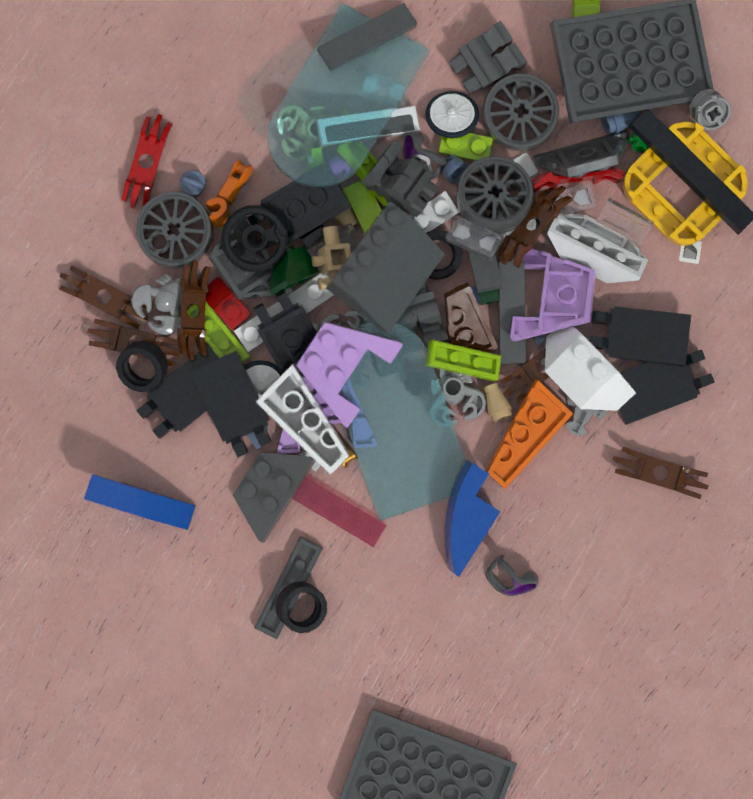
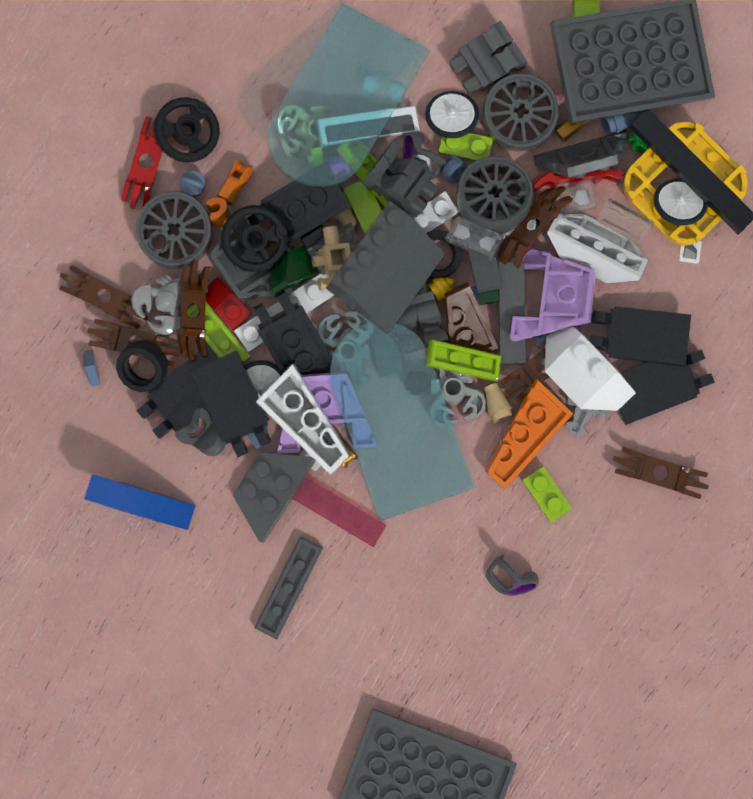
black tyre [276,582,327,633] -> none
lavender wing [296,322,403,428] -> none
dark grey tile [317,3,417,71] -> none
blue slope [445,460,500,576] -> none
white sticker [513,153,538,177] -> none
light grey wheel [689,89,731,130] -> none
none -> sand blue tile [84,350,100,386]
none -> black wheel [154,97,220,163]
none -> dark grey piece [175,407,226,456]
none -> yellow plate [427,277,455,302]
none -> lime piece [522,466,572,523]
none -> pearl gold bar [554,118,591,143]
none -> white wheel [654,179,707,225]

